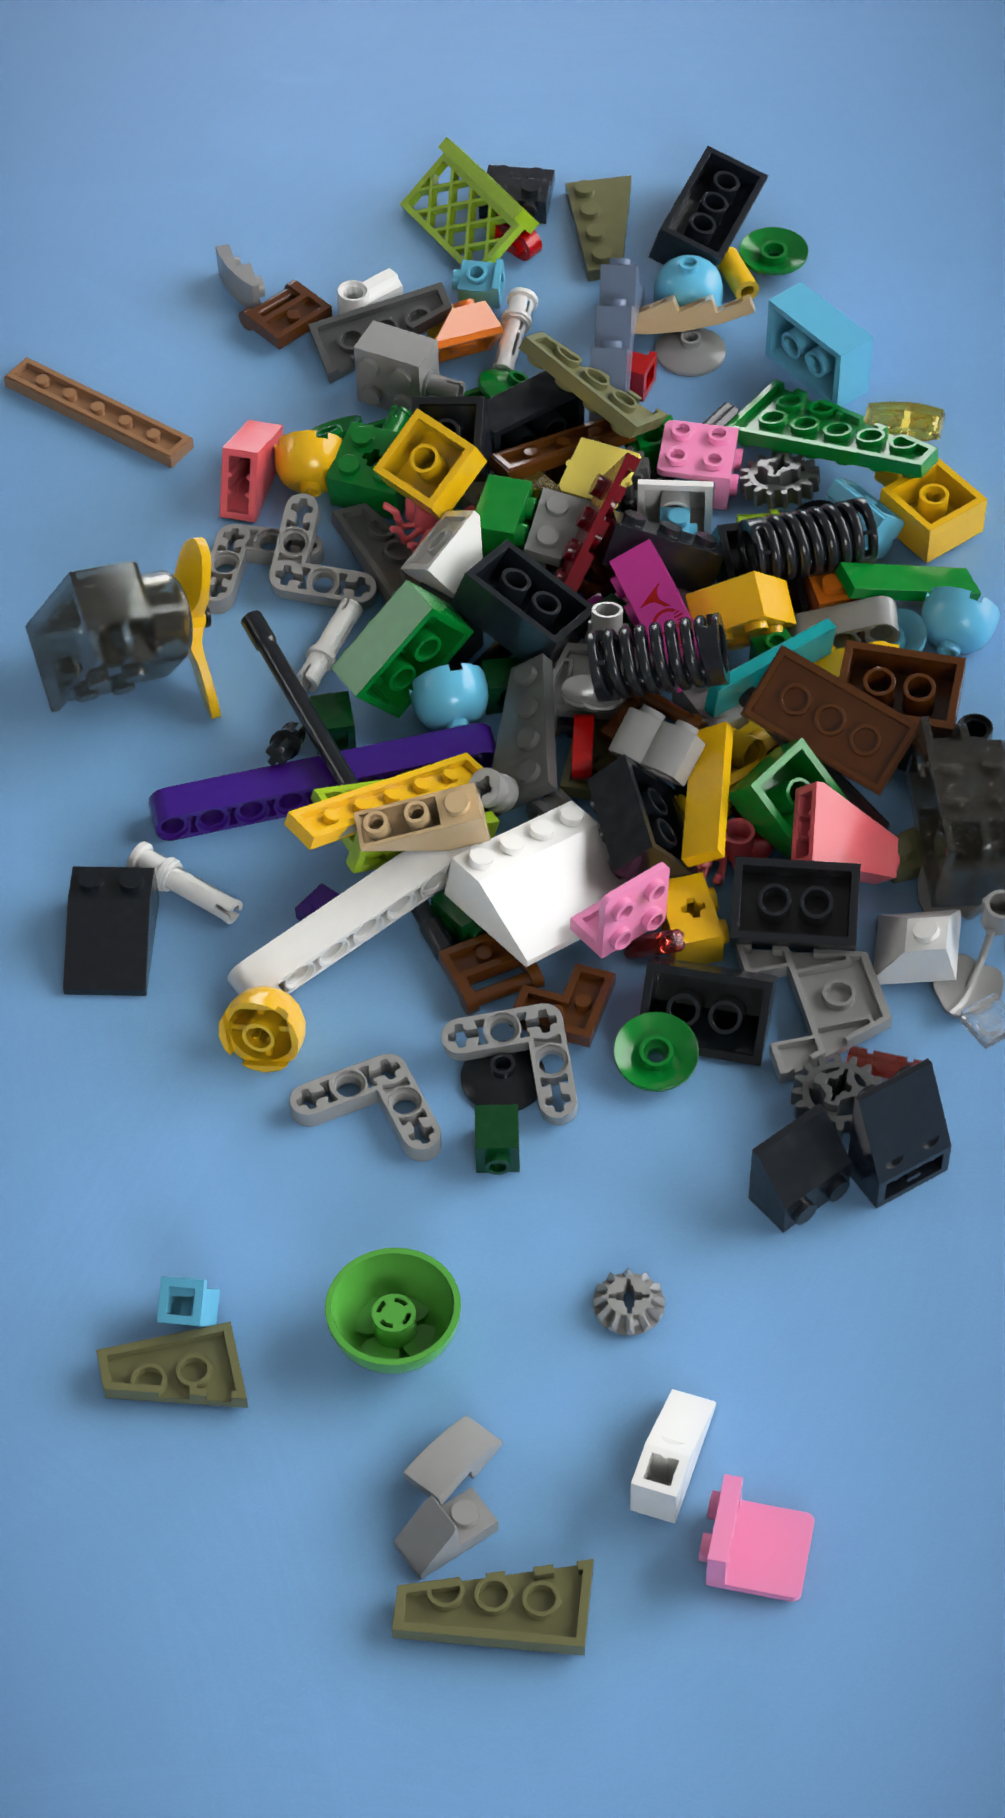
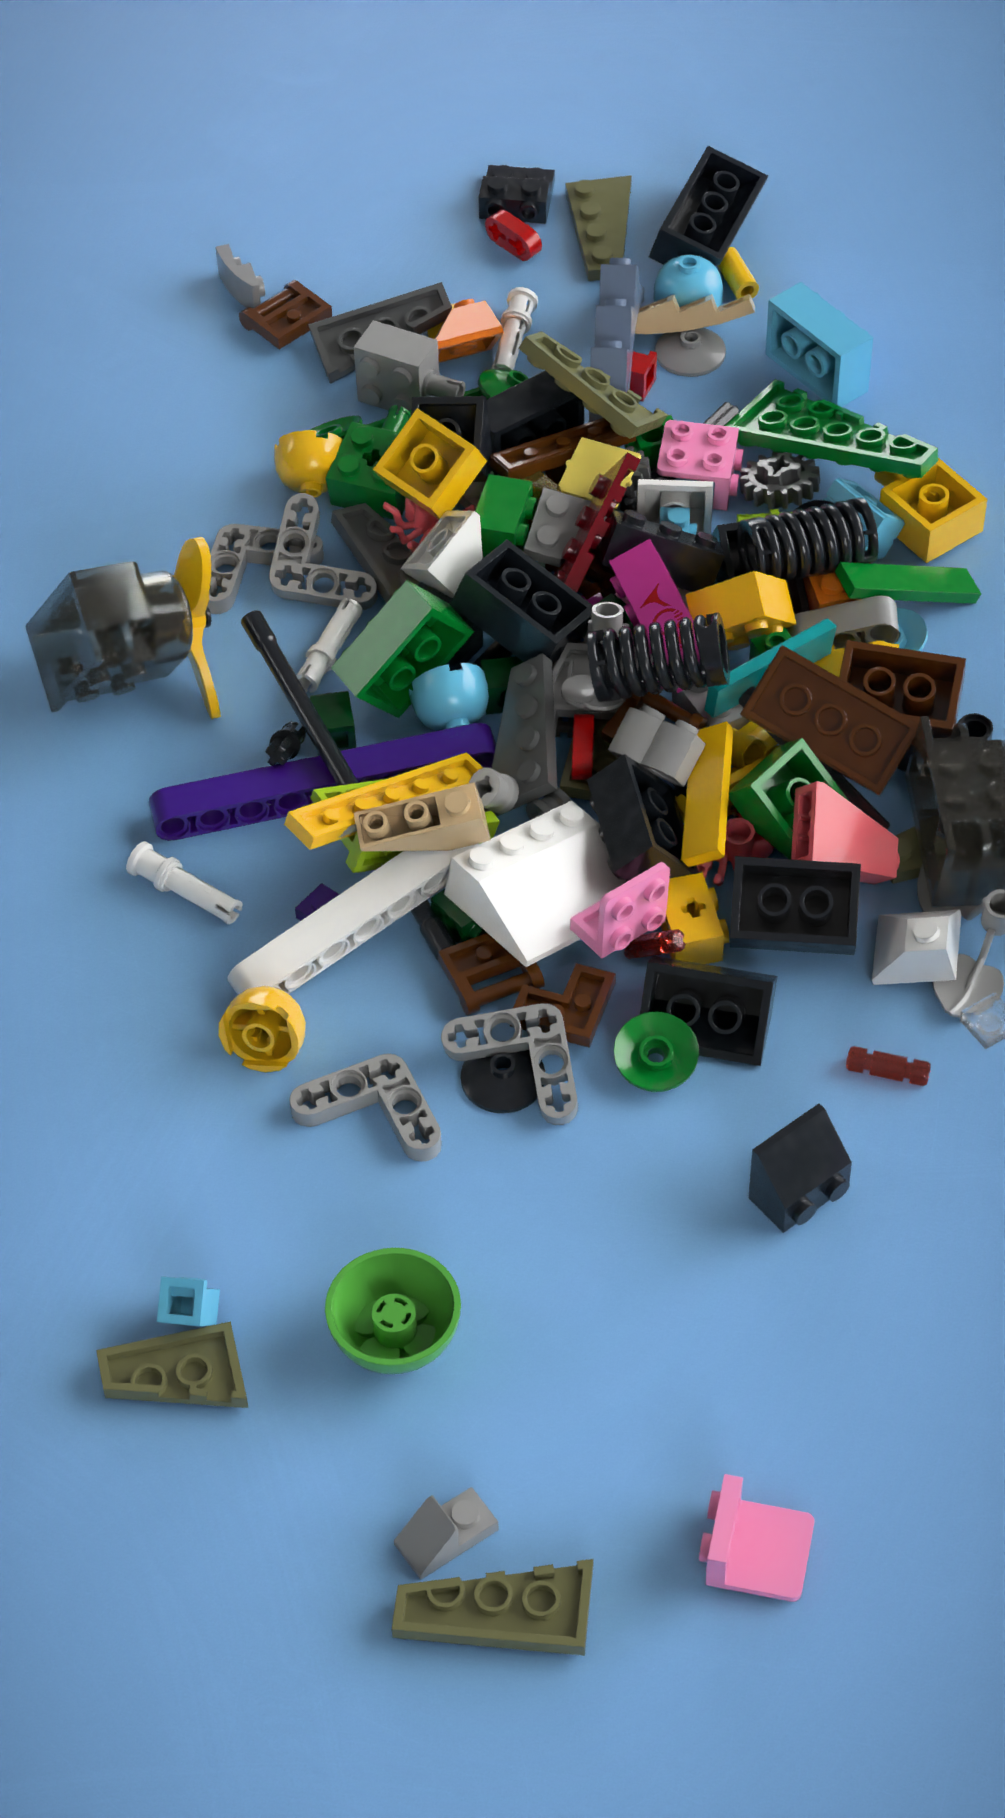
medium nougat tile [4,357,194,468] -> none
black slope [63,866,160,996] -> none
coral slope [220,420,283,523] -> none
white piece [337,268,403,315] -> none
lime fence [400,137,540,265] -> none
light grey slope [403,1415,503,1506] -> none
medium azure brick [452,259,505,308] -> none
dark green brick [475,1104,520,1175] -> none
light grey gear [593,1268,665,1335] -> none
white slope [630,1389,716,1524] -> none
light grey wing [735,944,892,1084] -> none
green dish [739,227,808,276] -> none
dark grey gear [791,1053,882,1140] -> none
black slope [848,1058,952,1209] -> none
clear yellow slope [864,401,945,442] -> none
medium azure cylinder [921,586,1000,657] -> none

